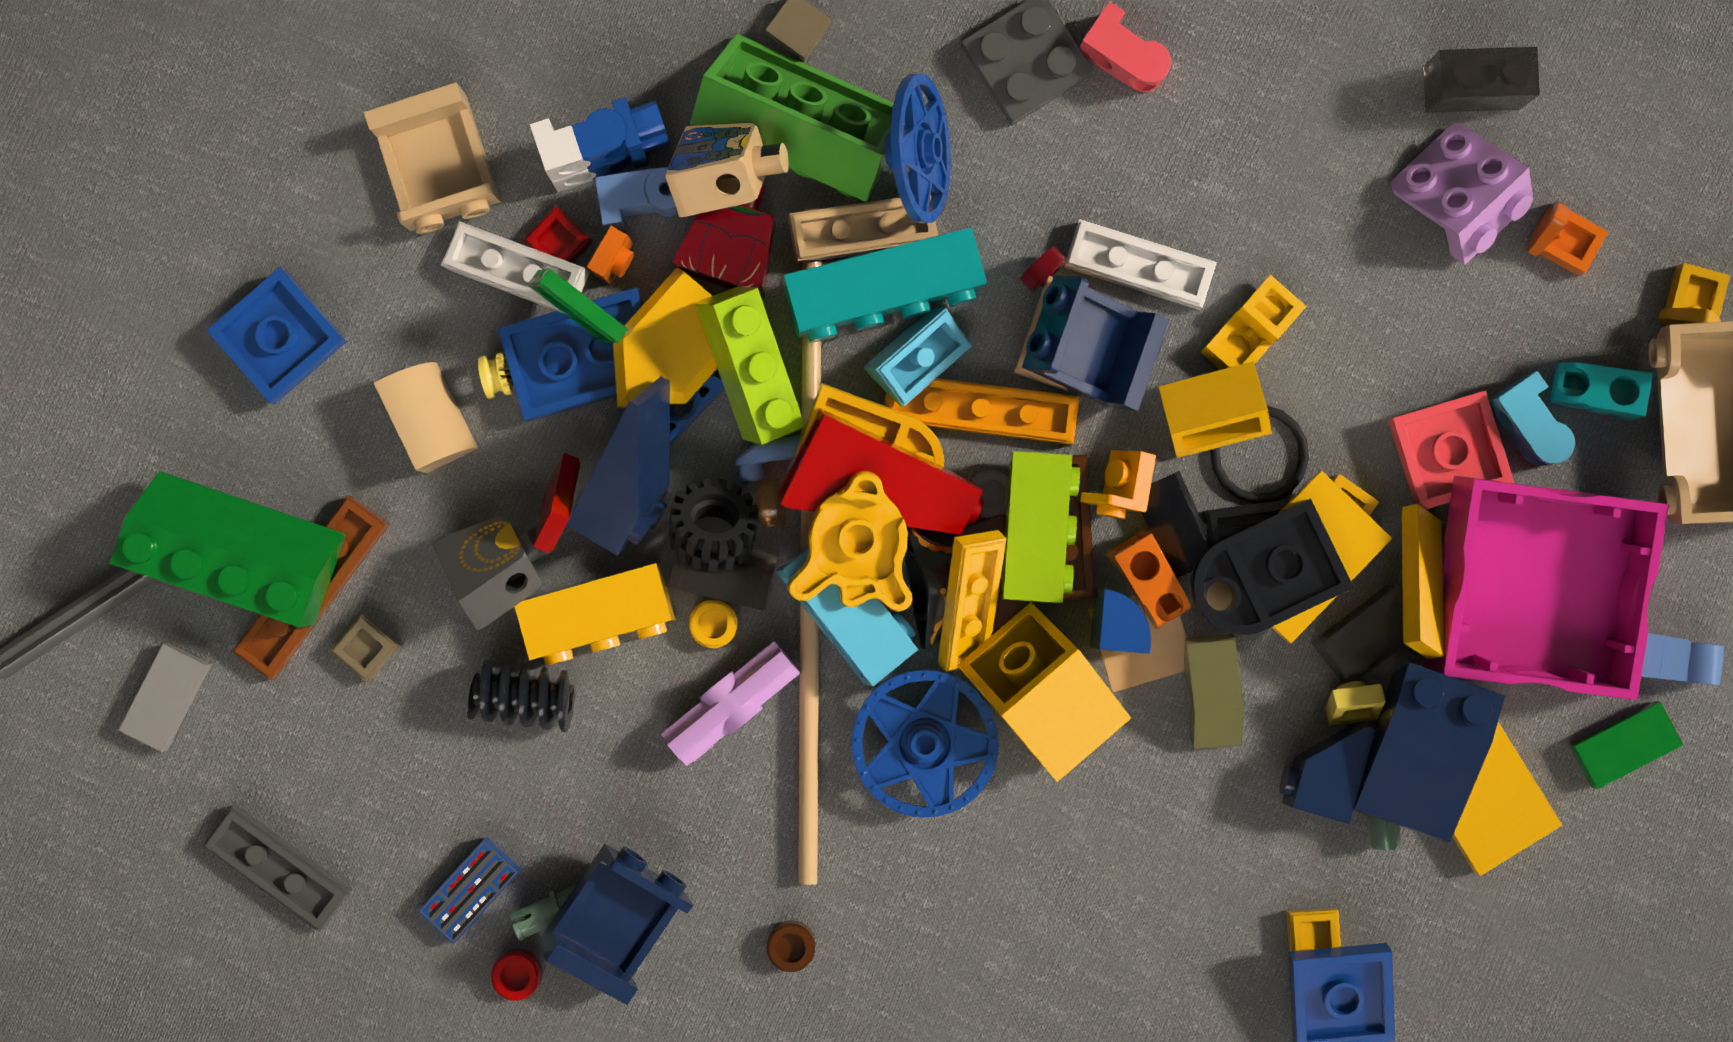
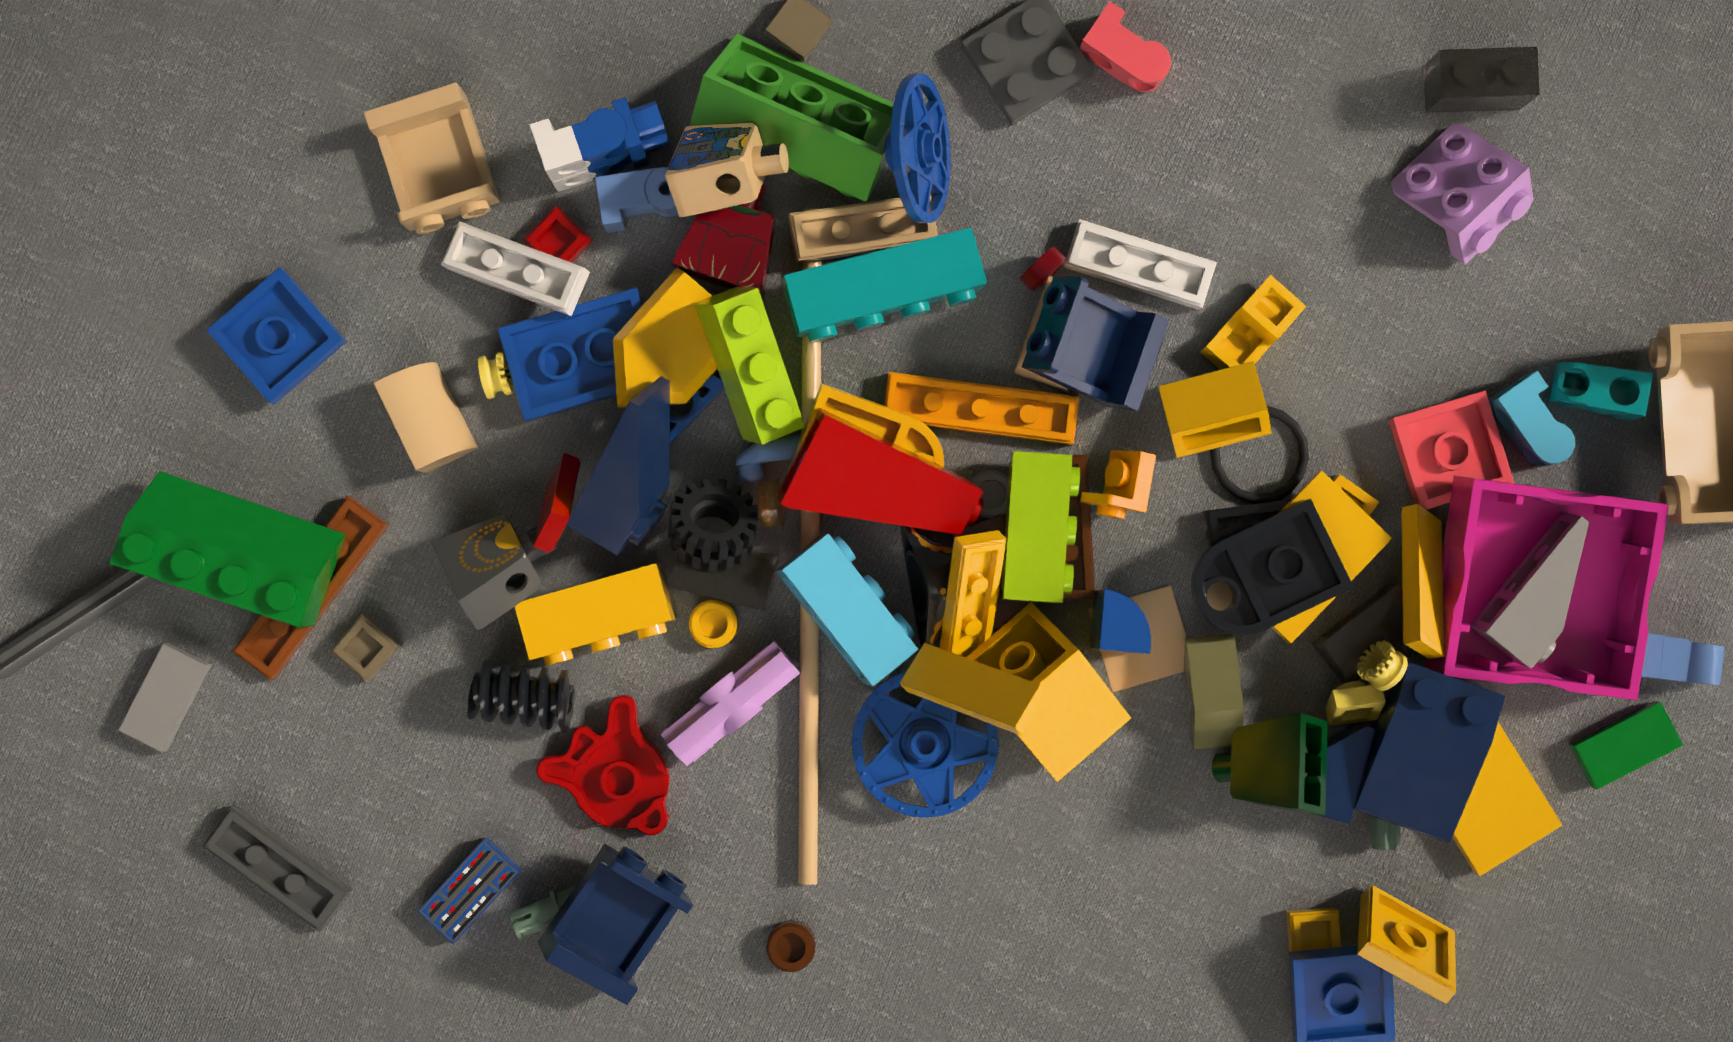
red tile [491,949,542,1001] -> none
green tile [528,268,628,343] -> none
orange plate [586,226,634,285] -> none
yellow tile [787,471,913,612] -> none
medium azure slope [864,308,972,407] -> none
orange leg [1105,530,1191,629] -> none
black tile [1142,471,1213,578] -> none
orange tile [1527,201,1608,276] -> none
yellow tile [1658,263,1730,326] -> none
none -> red tile [536,695,670,836]
none -> yellow tile [900,643,1047,736]
none -> dark green torso [1212,713,1328,816]
none -> light yellow bush [1357,640,1408,691]
none -> yellow tile [1357,884,1456,1004]
none -> light grey slope [1470,512,1589,669]

